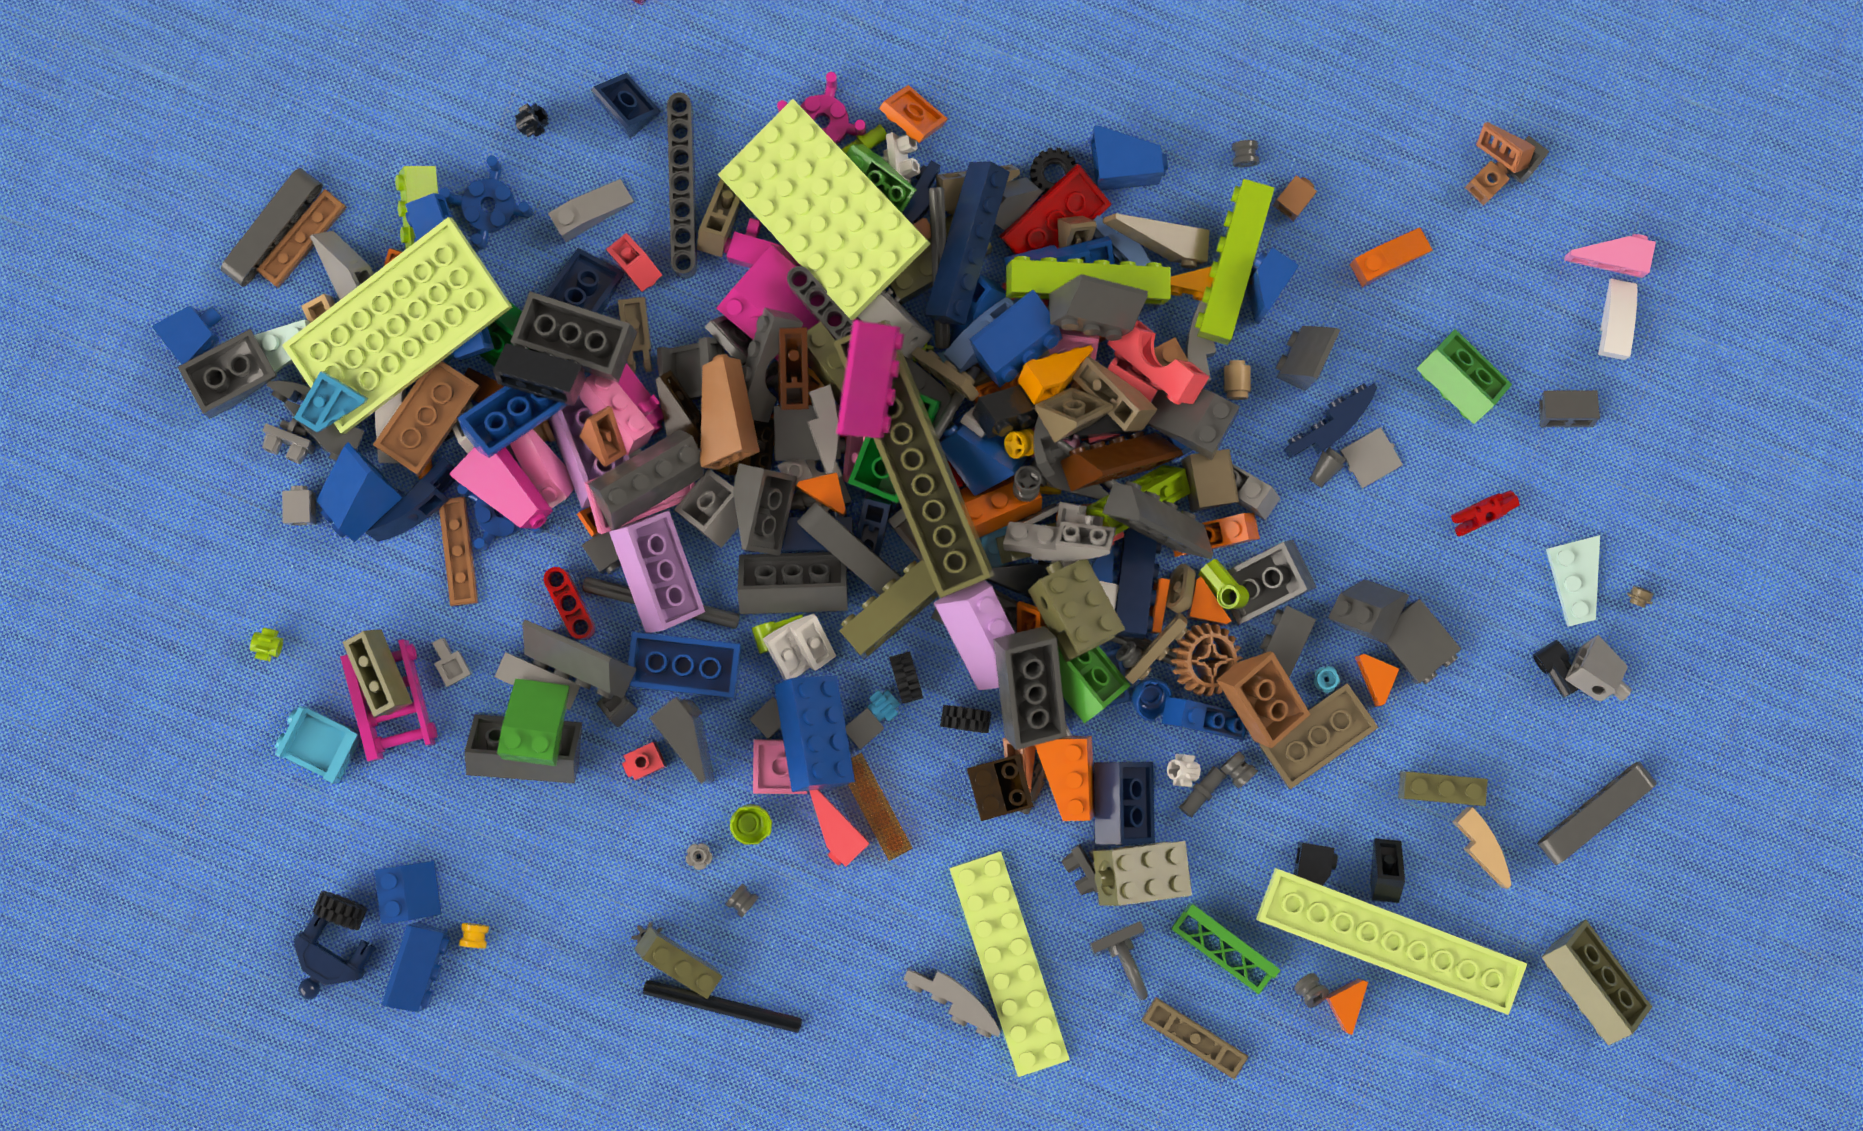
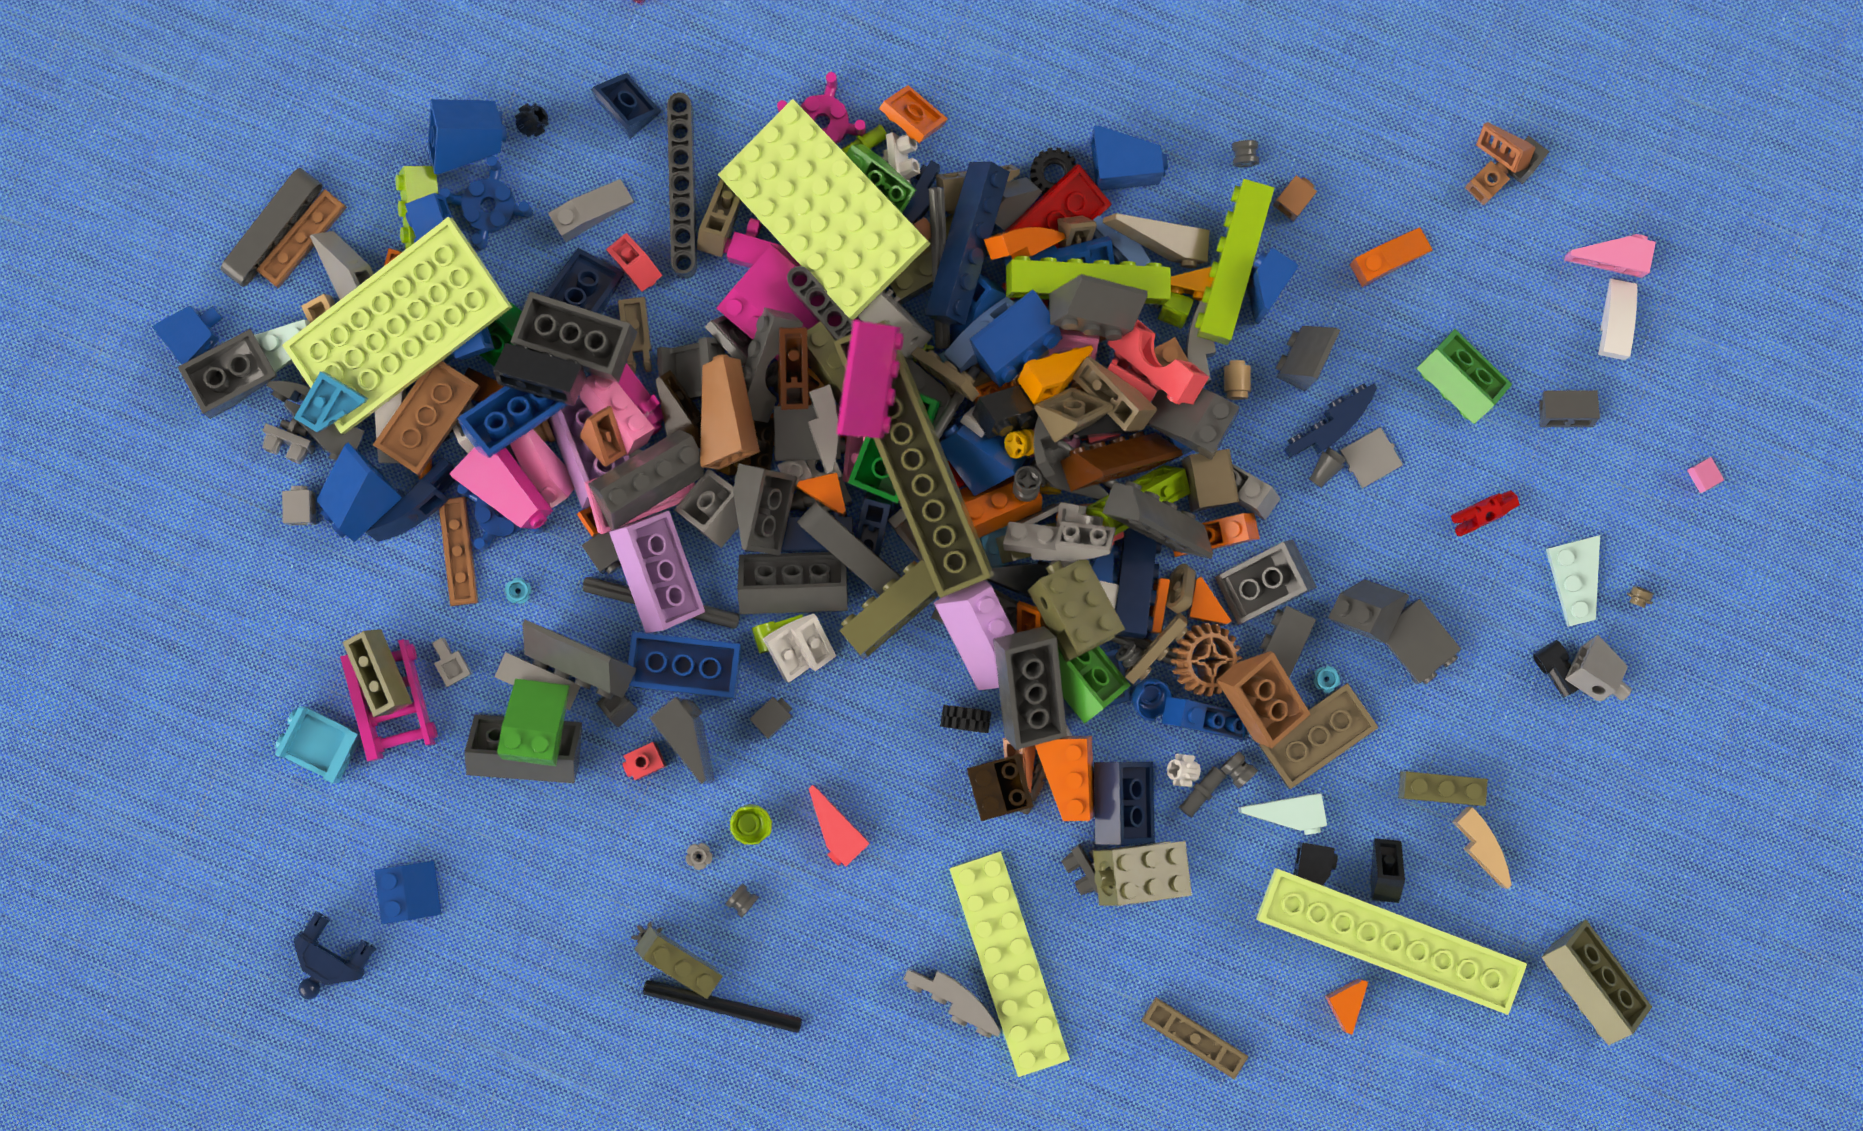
lime gear [250,627,283,662] -> none
black tyre [312,891,368,930] -> none
blue slope [381,922,450,1012] -> none
yellow wheel [459,923,489,948] -> none
red beam [543,567,595,640] -> none
bright pink tile [753,739,807,794] -> none
blue brick [774,675,855,792] -> none
dark grey panel [845,708,884,750] -> none
clear orange plate [848,752,913,861] -> none
dark azure gear [867,689,900,722] -> none
black tyre [889,651,923,704] -> none
dark grey tile [1090,921,1148,1000] -> none
bright green fence [1171,903,1280,995] -> none
lime piece [1198,559,1249,609] -> none
dark grey wheel [1294,973,1329,1008] -> none
orange slope [1355,654,1399,707] -> none
dark grey beam [1537,761,1657,865] -> none
none -> blue slope [427,99,507,174]
none -> medium azure plate [505,578,532,604]
none -> orange slope [984,227,1066,260]
none -> lime slope [1158,292,1193,328]
none -> light aqua slope [1238,793,1327,835]
none -> bright pink slope [1687,457,1724,493]

